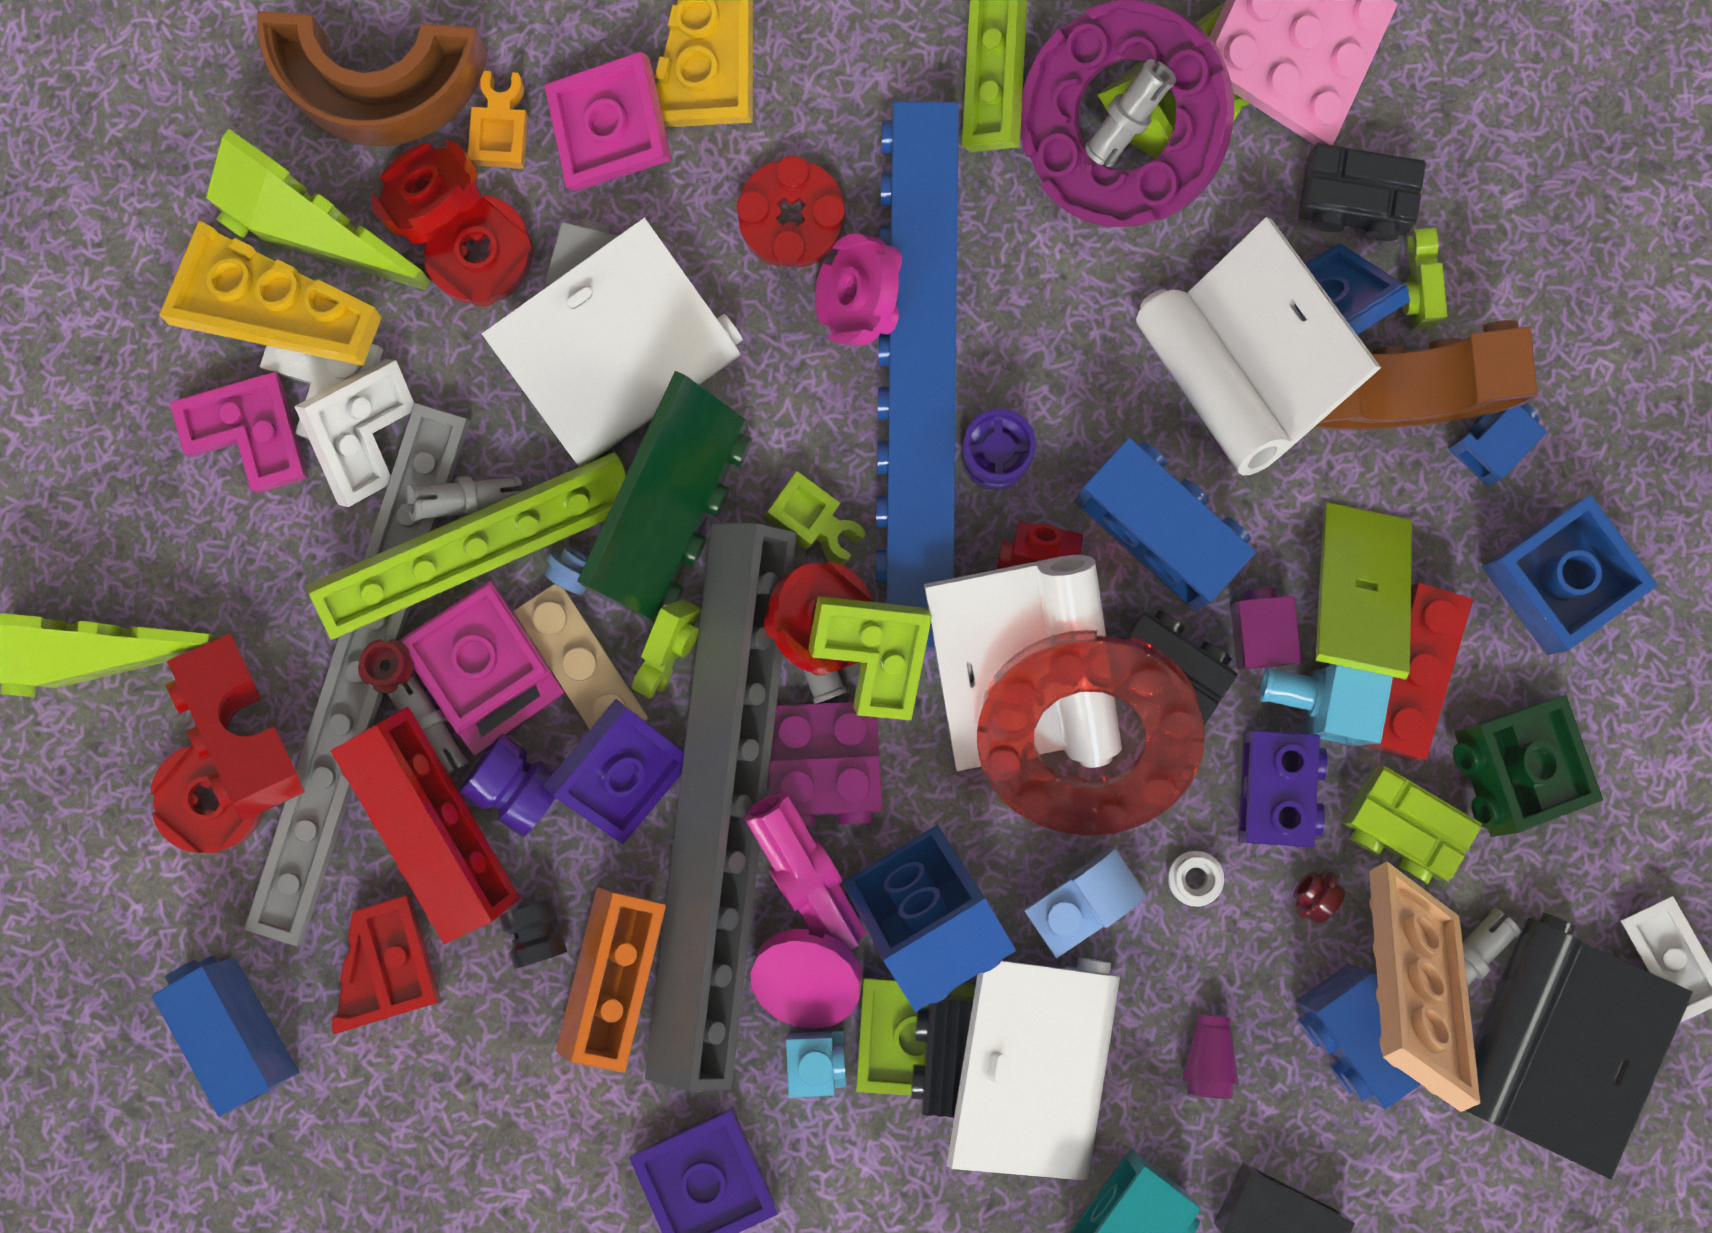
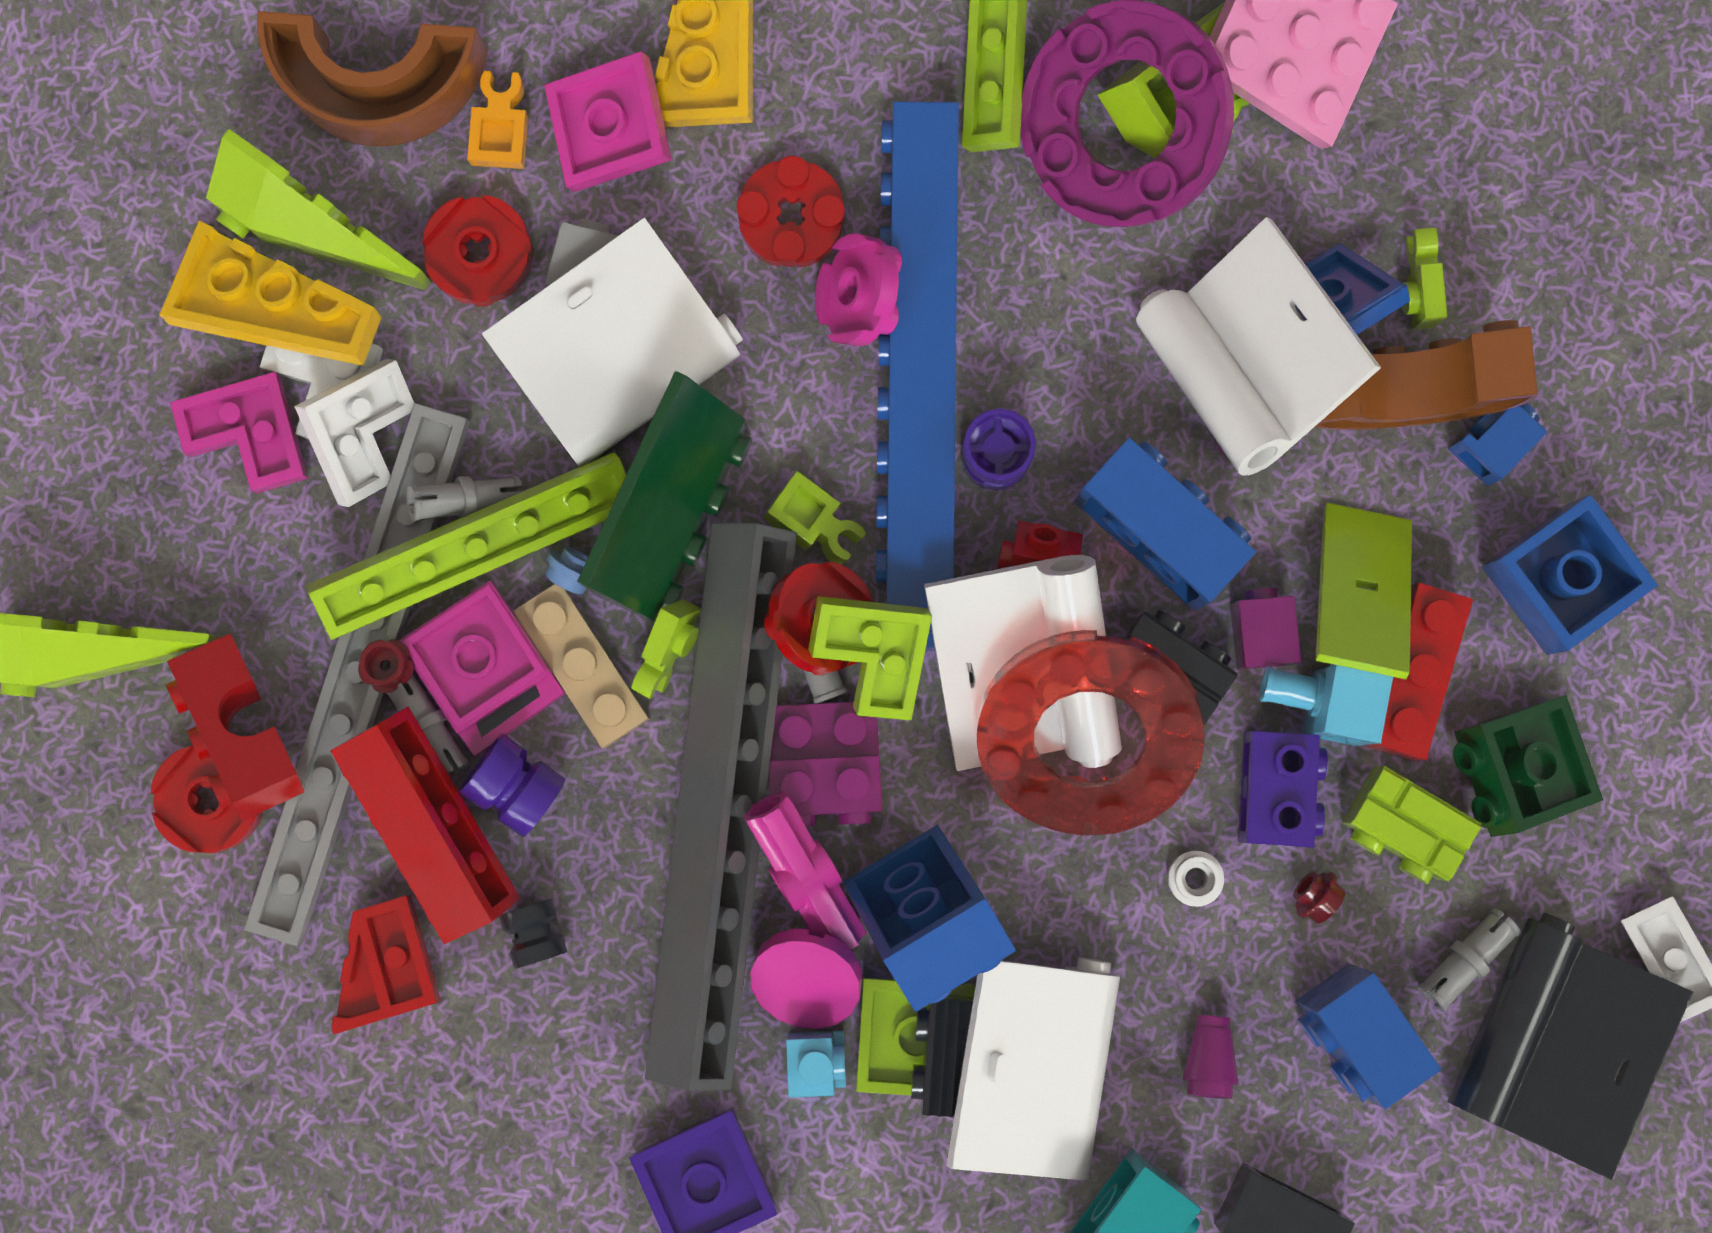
blue brick [152,955,299,1118] -> none
red plate [371,141,481,244] -> none
dark purple plate [543,699,684,844] -> none
orange brick [556,887,666,1073] -> none
light blue brick [1023,846,1147,958] -> none
light grey pin [1085,59,1176,167] -> none
black brick [1298,143,1426,241] -> none
light nougat plate [1369,862,1480,1112] -> none

